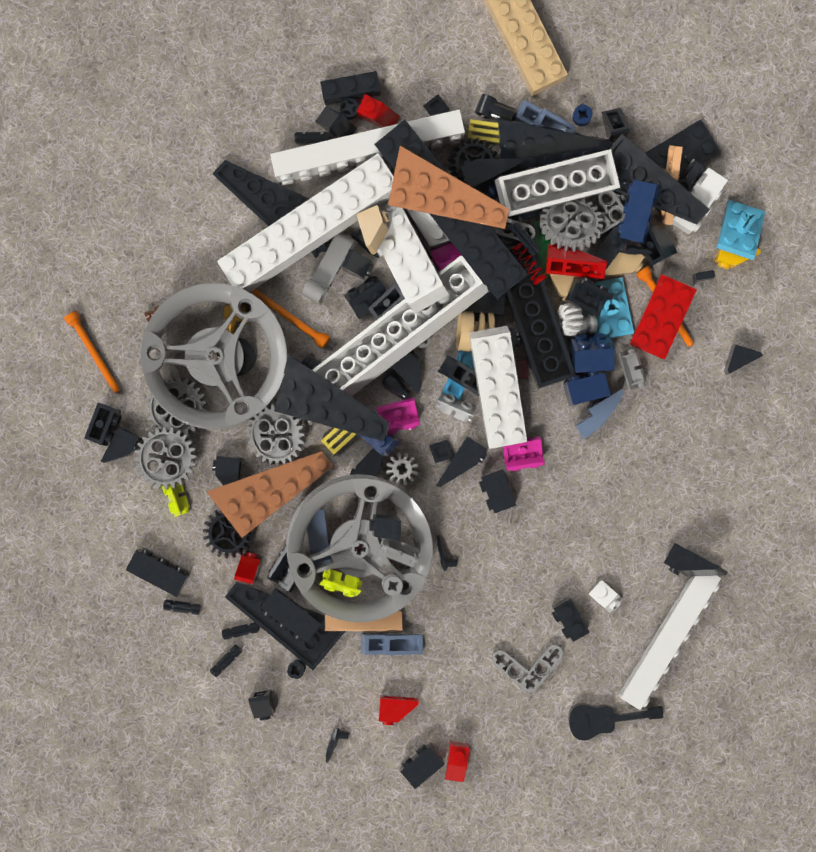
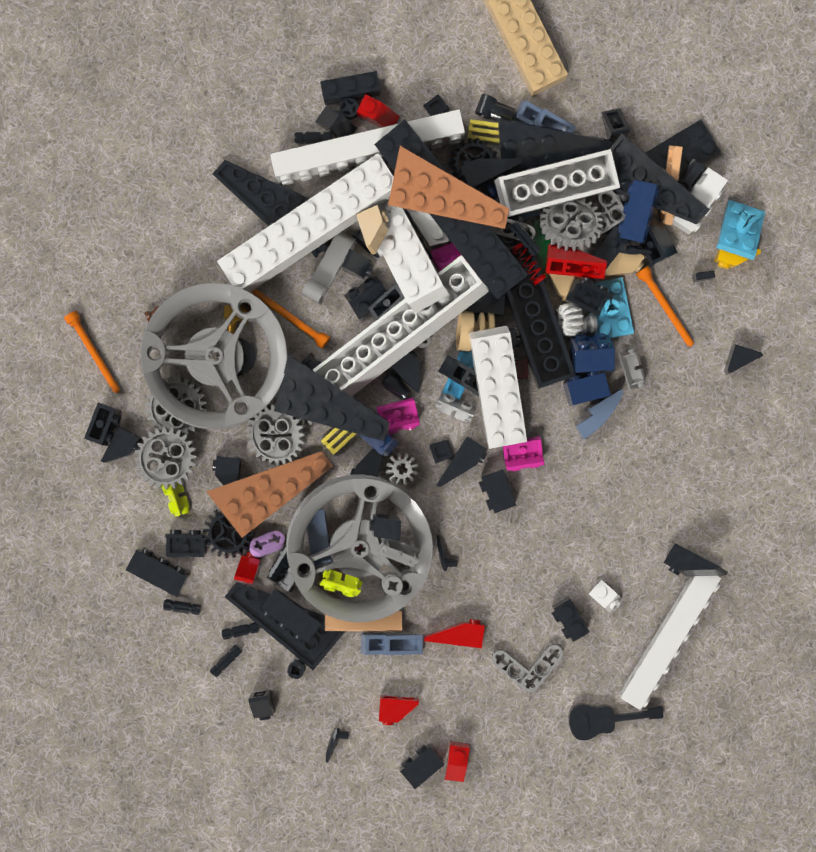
dark blue wheel [572,104,593,126] -> none
red plate [630,274,697,360] -> none
none -> black bracket [165,530,206,557]
none -> lavender beam [249,531,285,557]
none -> red slope [424,618,485,649]

